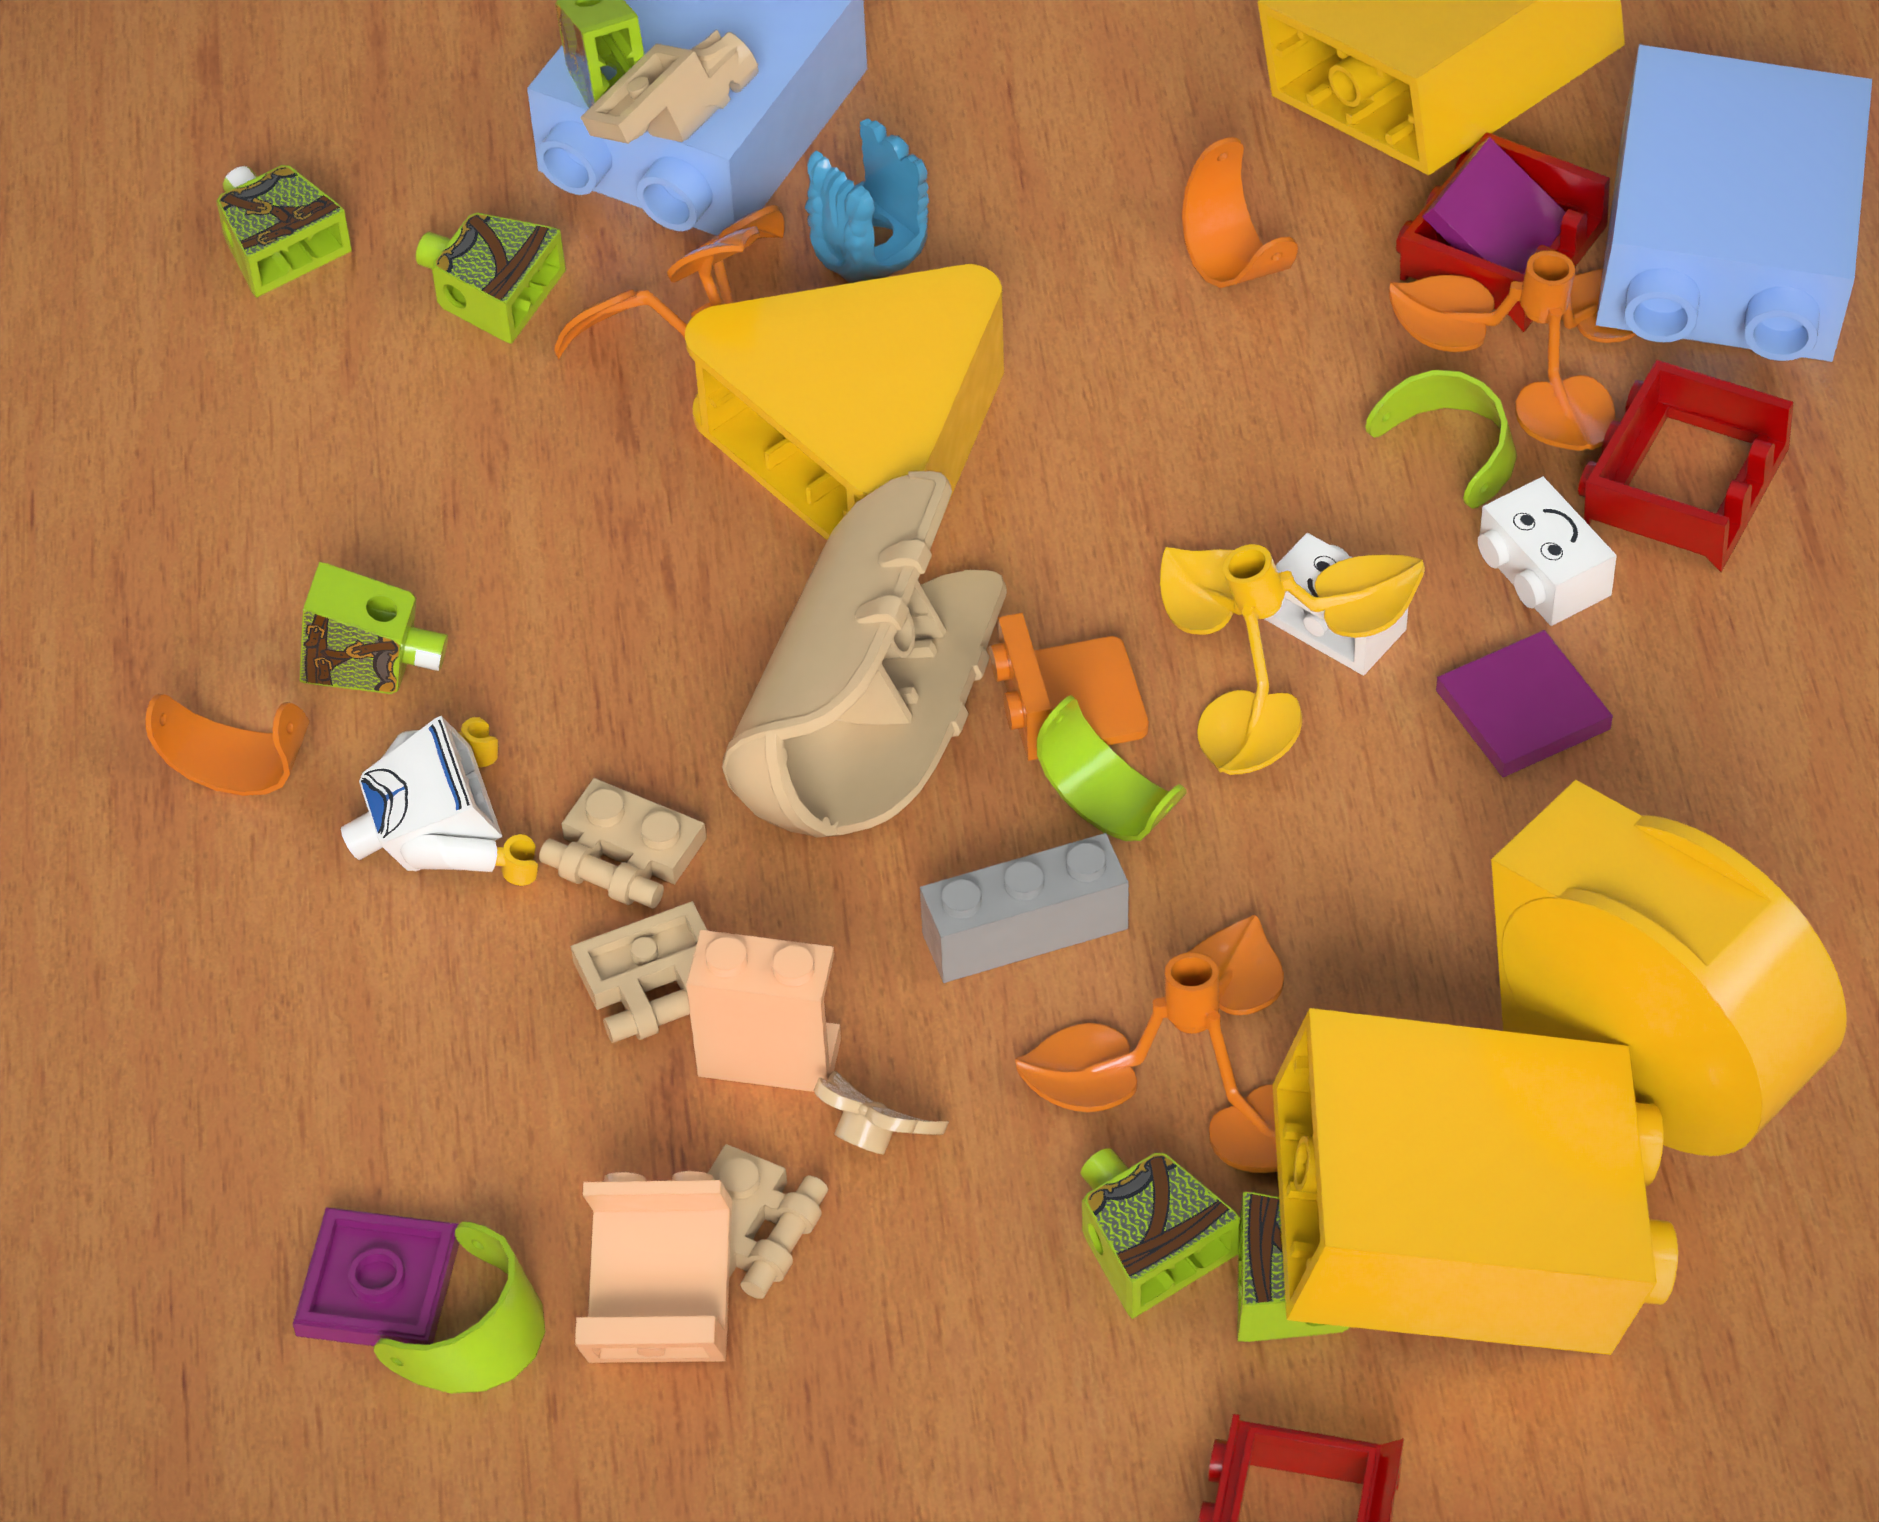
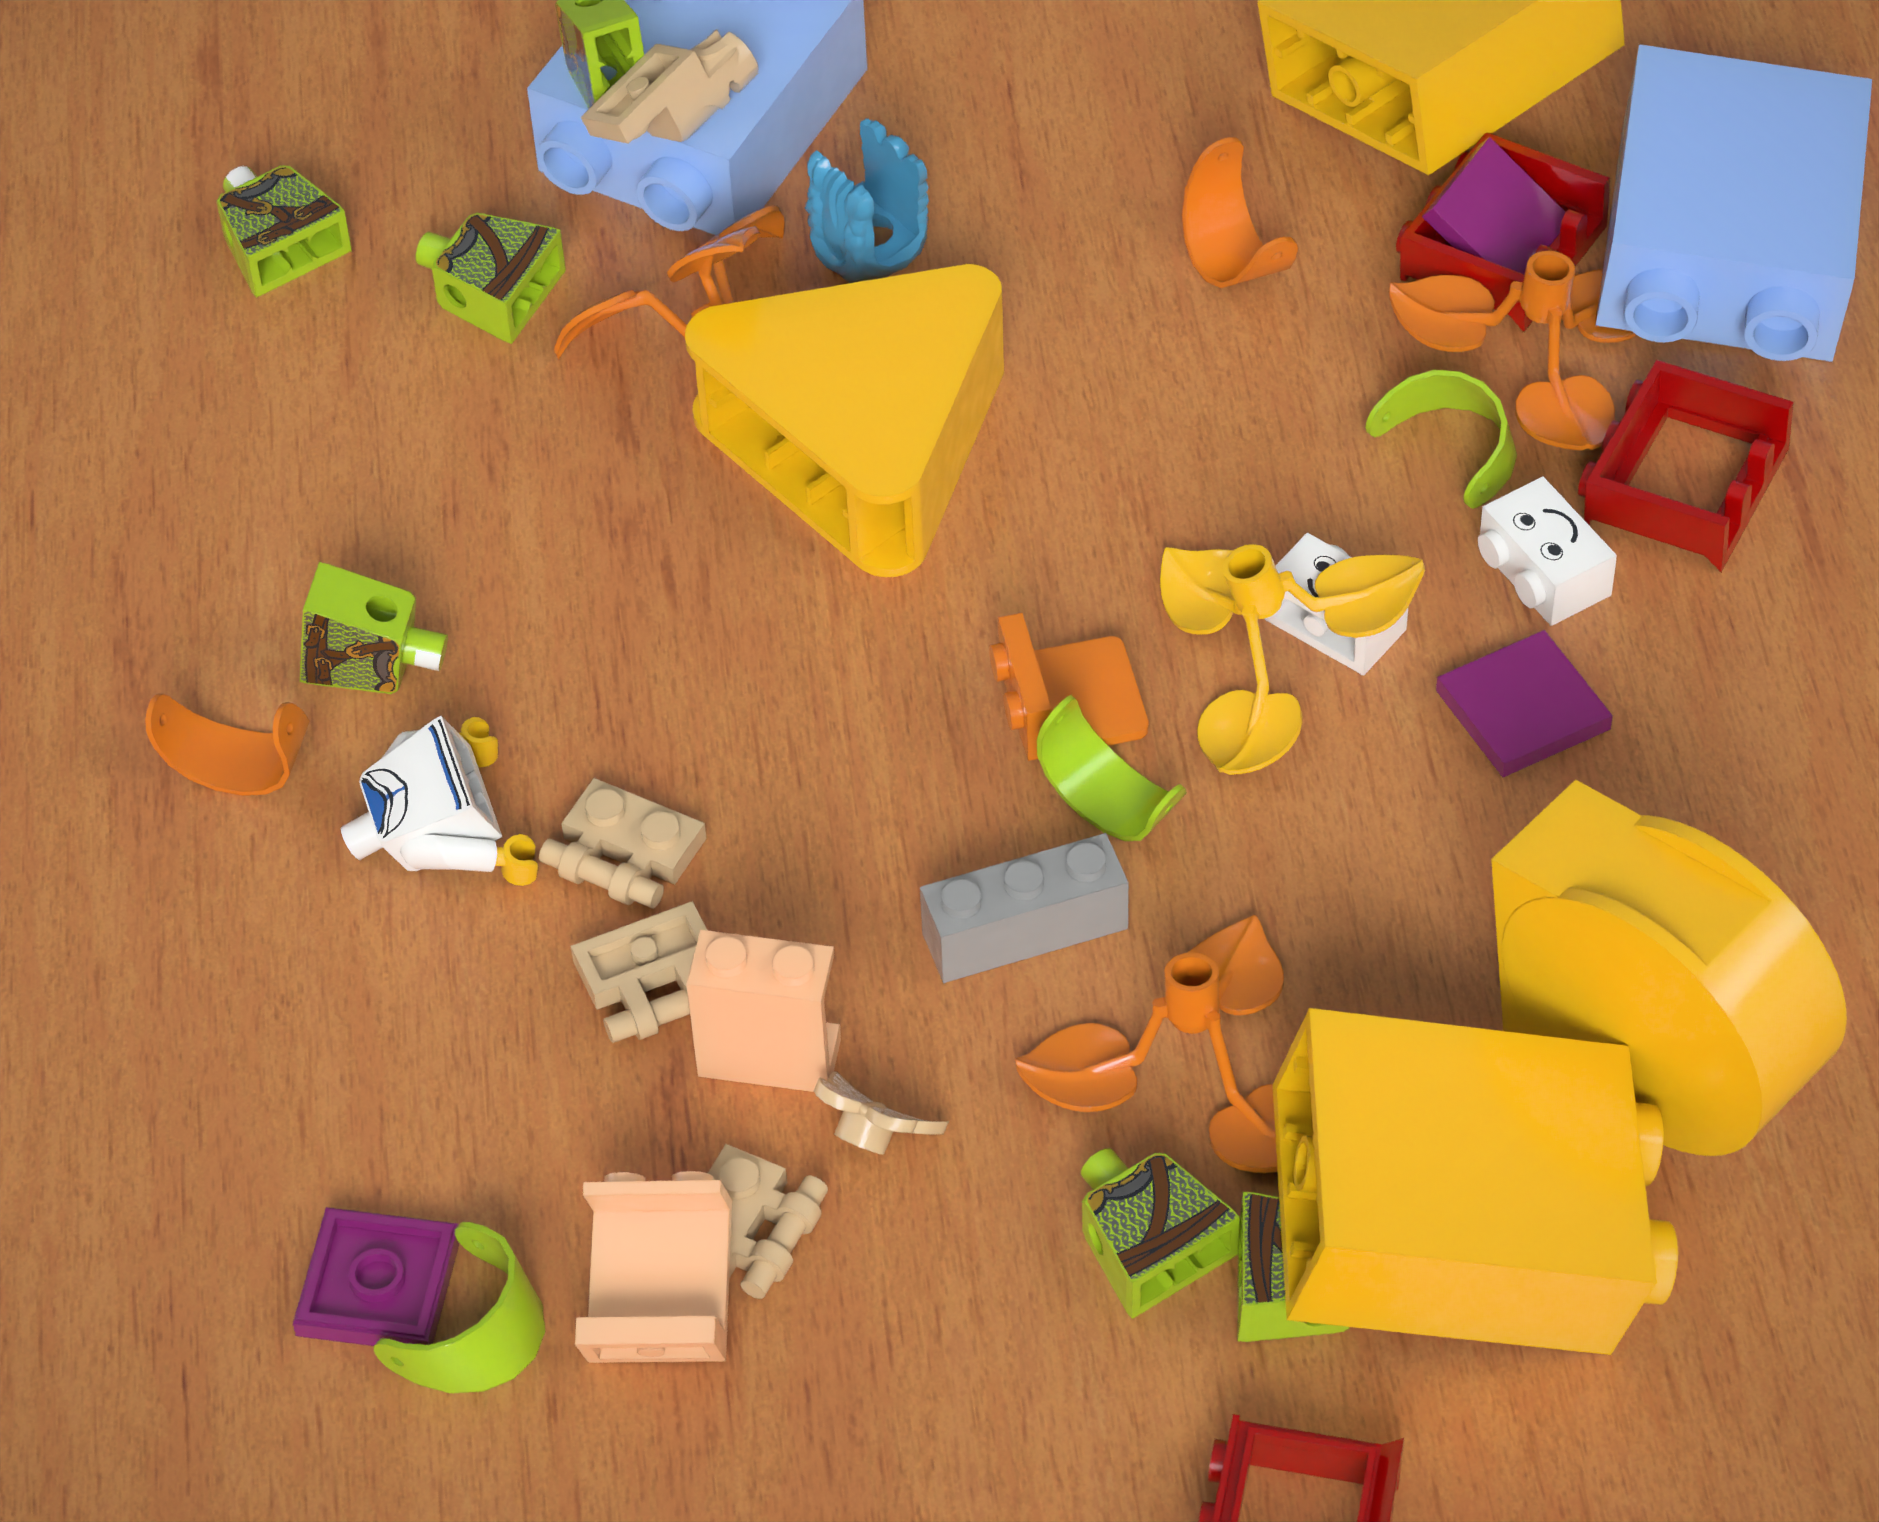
tan animal [722,471,1007,838] -> none

